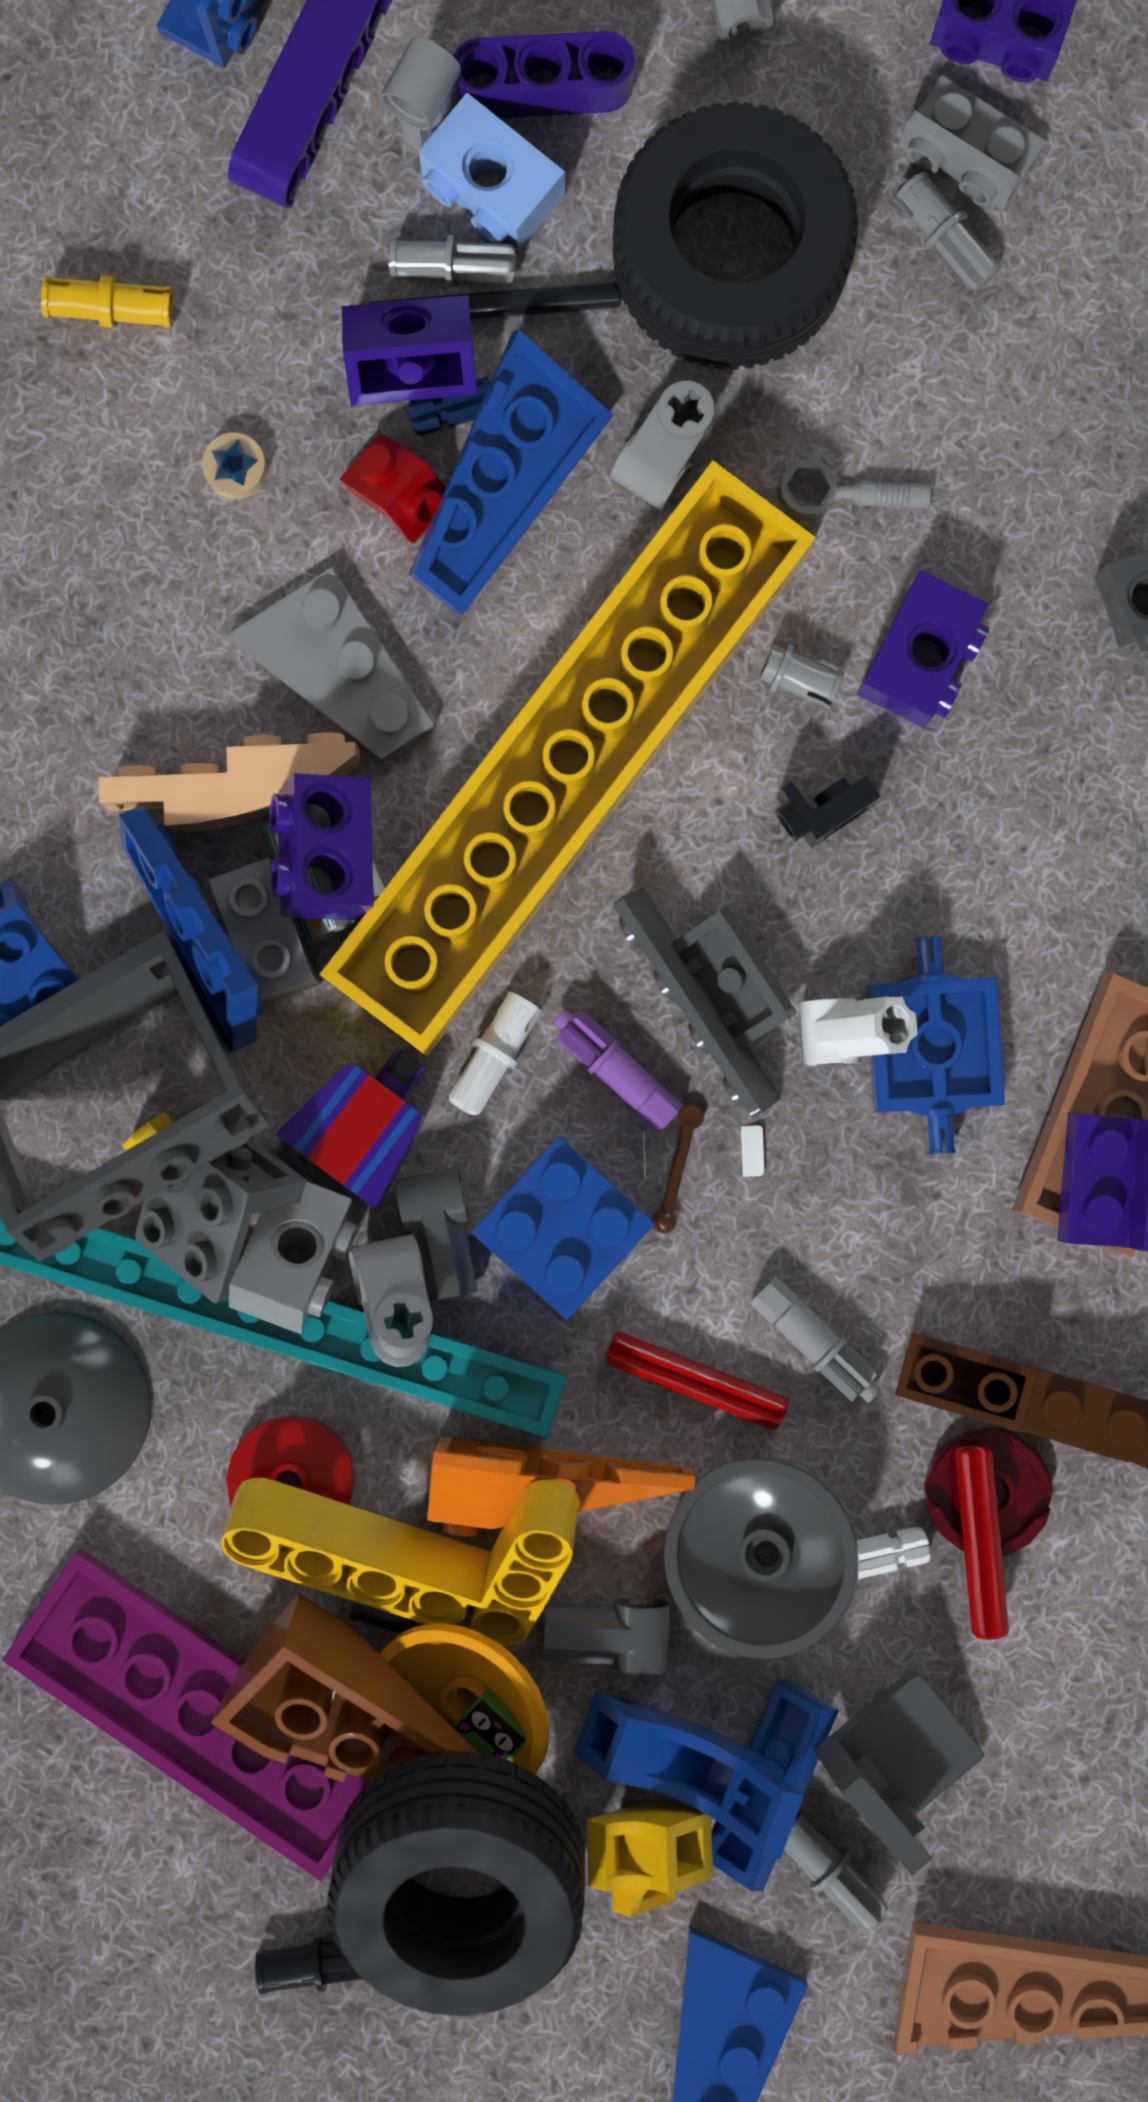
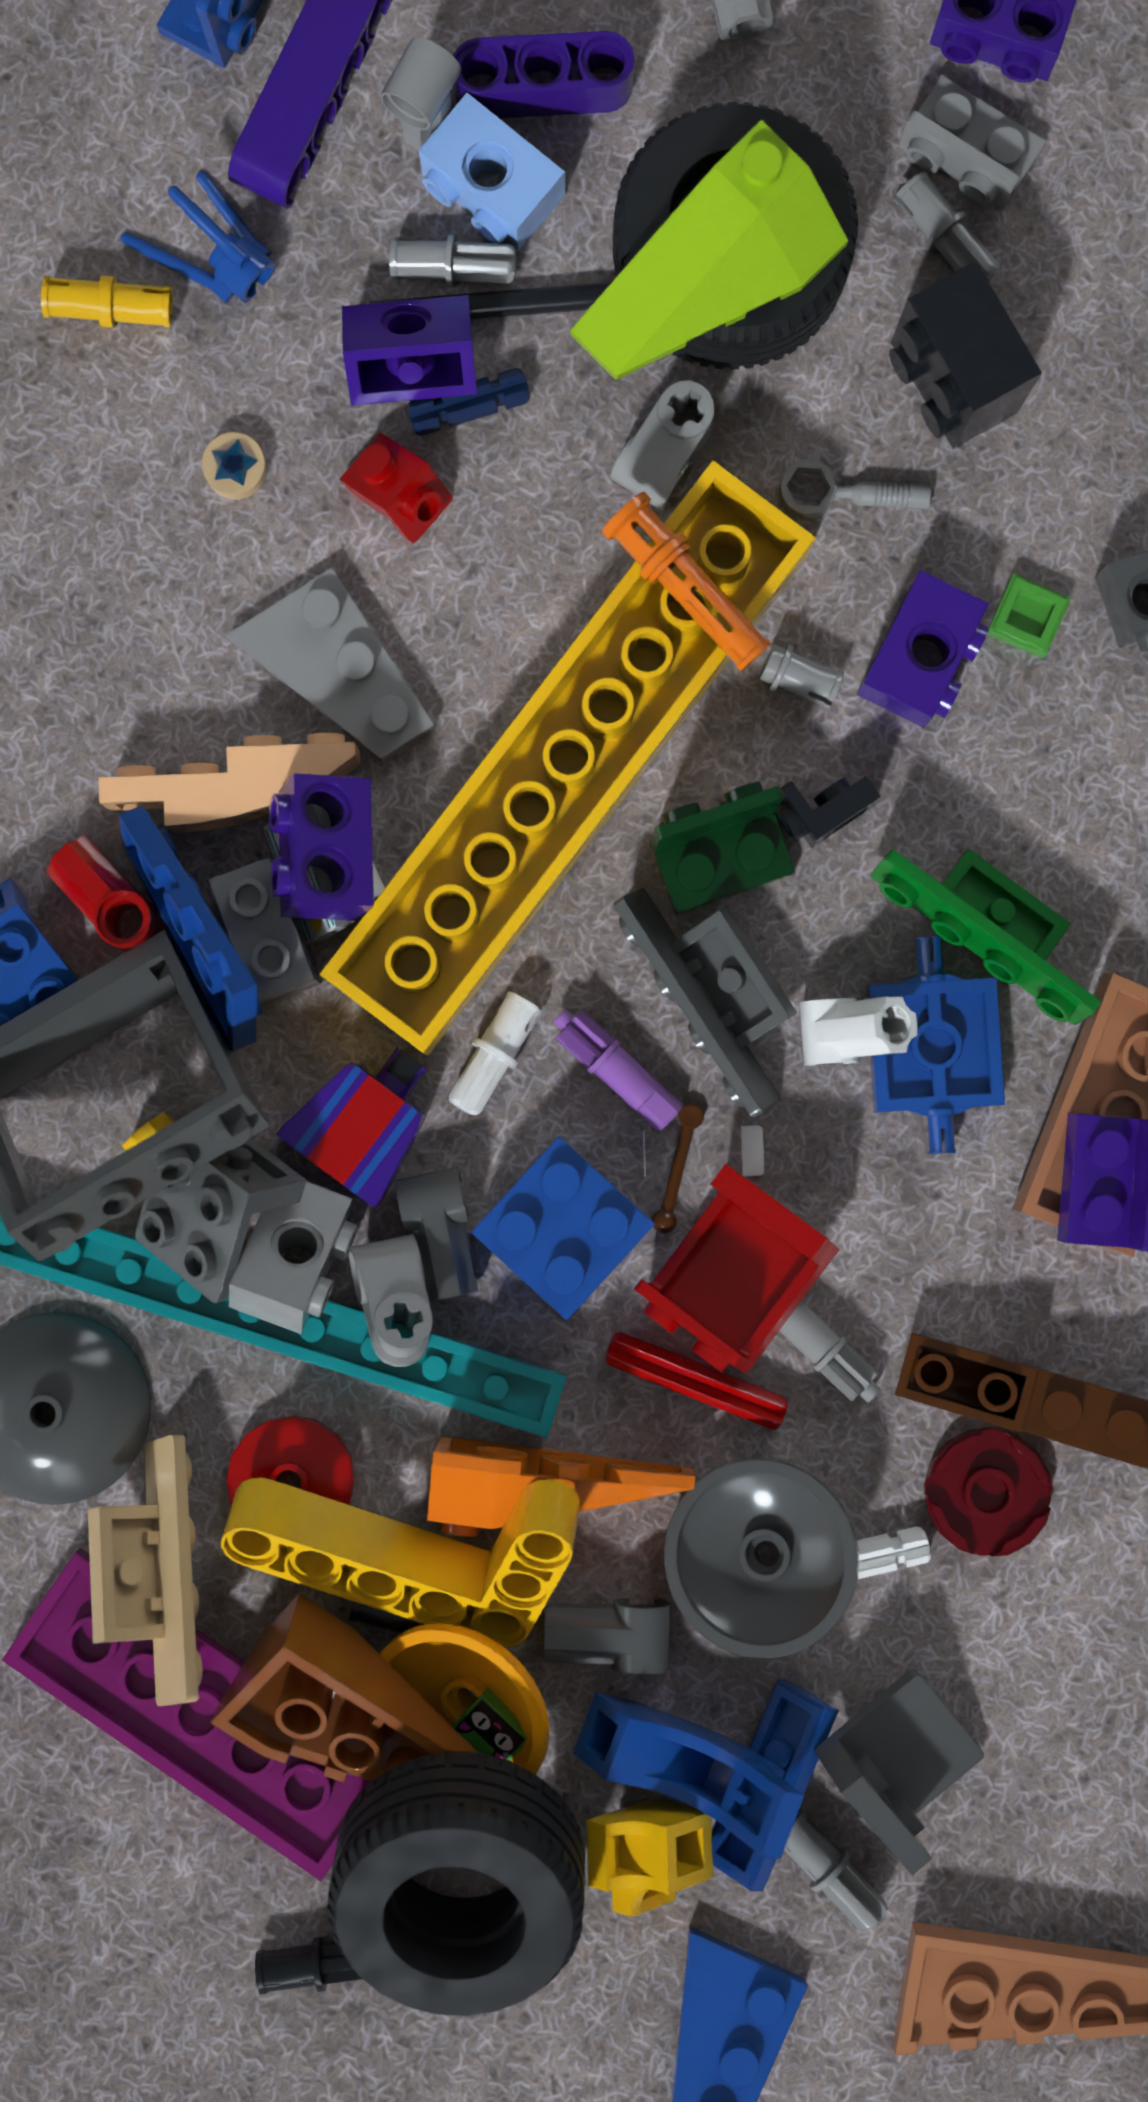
blue wing [408,329,614,615] -> none
red axle [955,1444,1009,1640] -> none
none -> red piece [45,834,165,952]
none -> tan bracket [88,1435,203,1706]
none -> blue plant [121,171,276,303]
none -> lime wedge [570,120,848,380]
none -> orange pin [601,491,771,672]
none -> red panel [634,1164,839,1374]
none -> dark green bracket [650,781,795,915]
none -> green bracket [870,848,1101,1025]
none -> black brick [889,261,1042,449]
none -> bright green tile [988,573,1071,658]

